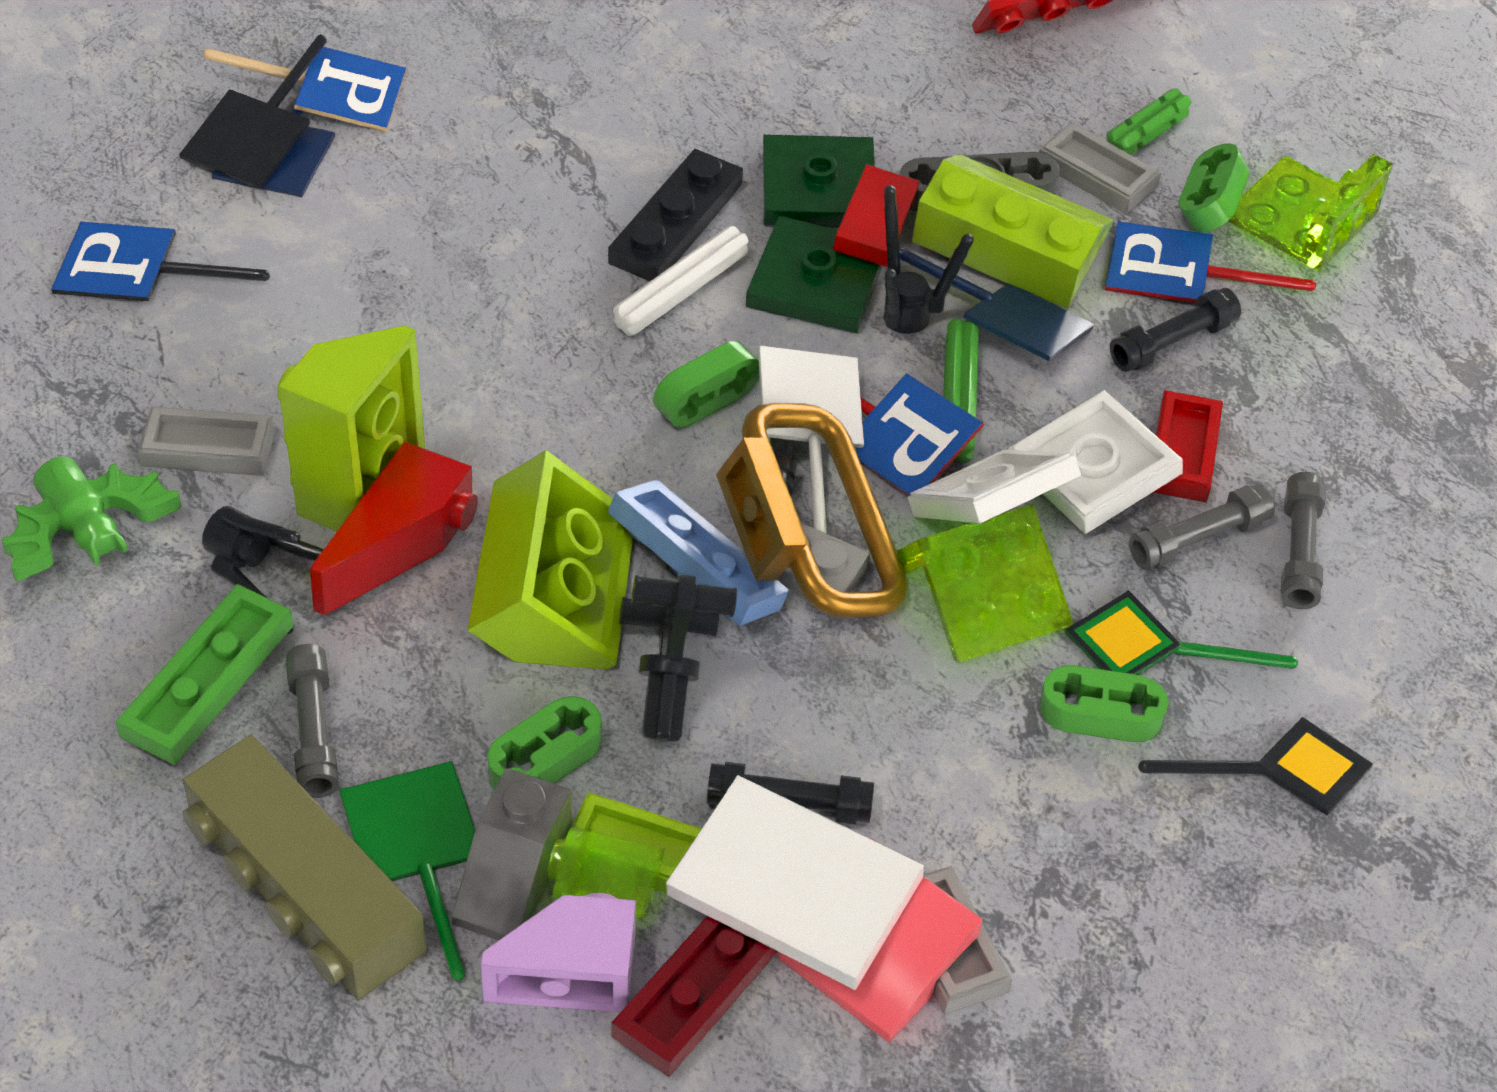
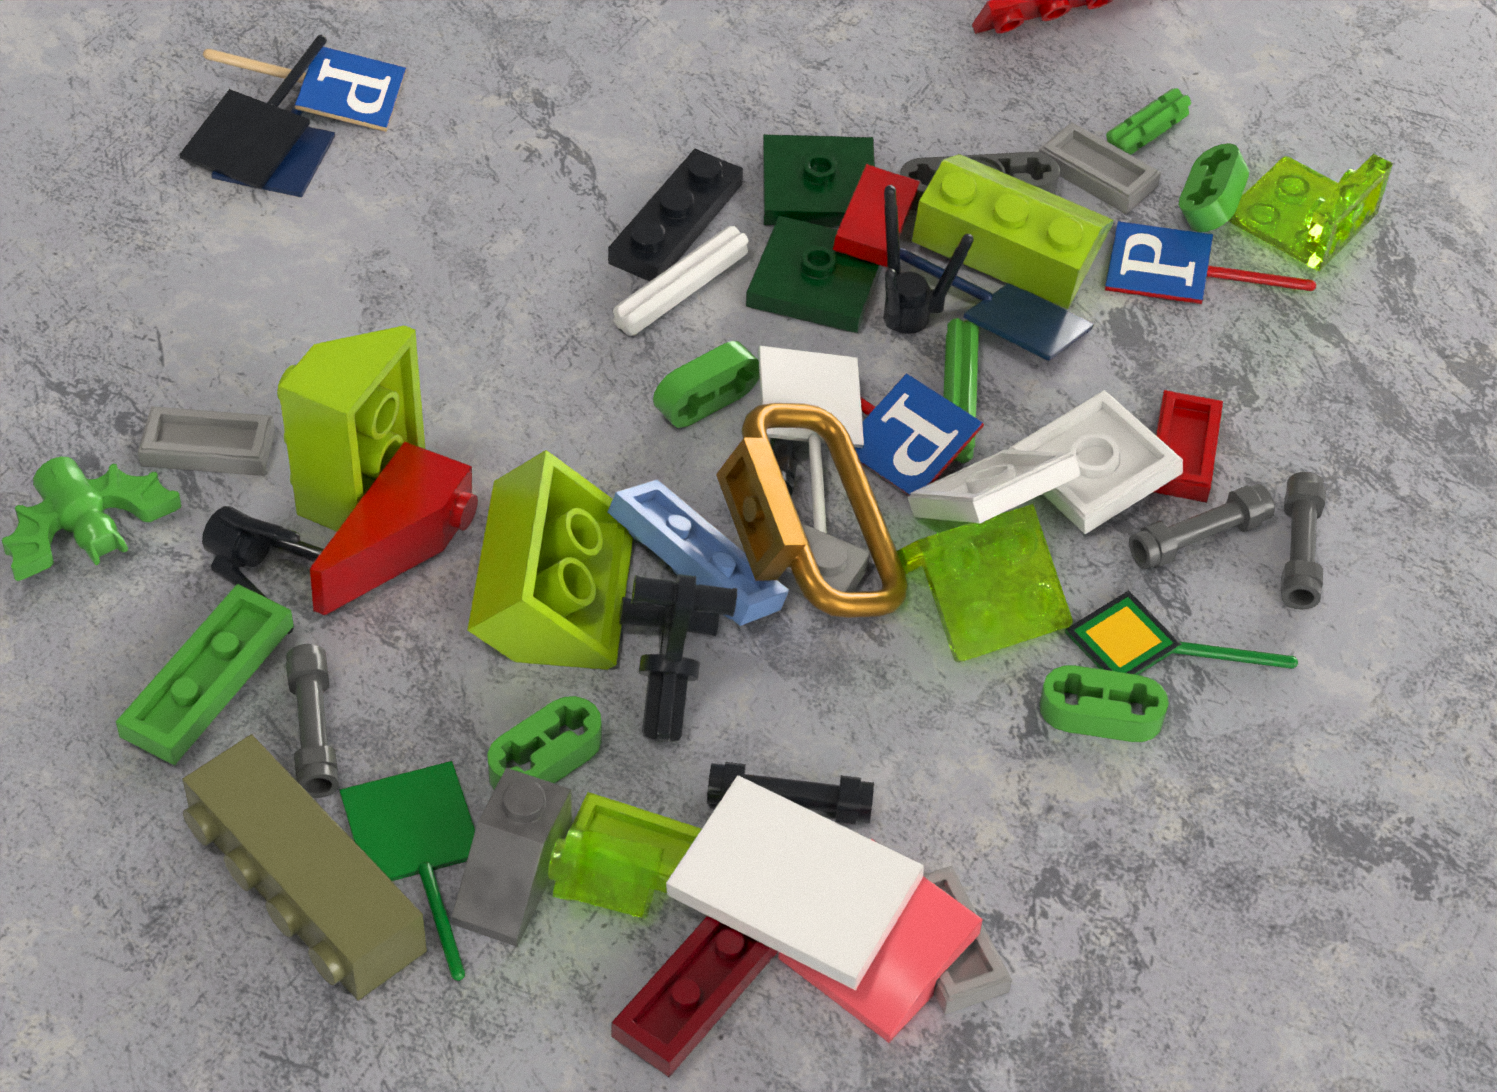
blue piece [51,221,270,302] -> none
lavender slope [481,893,636,1012] -> none
black bar [1110,288,1241,372] -> none
piece [1138,717,1373,815] -> none

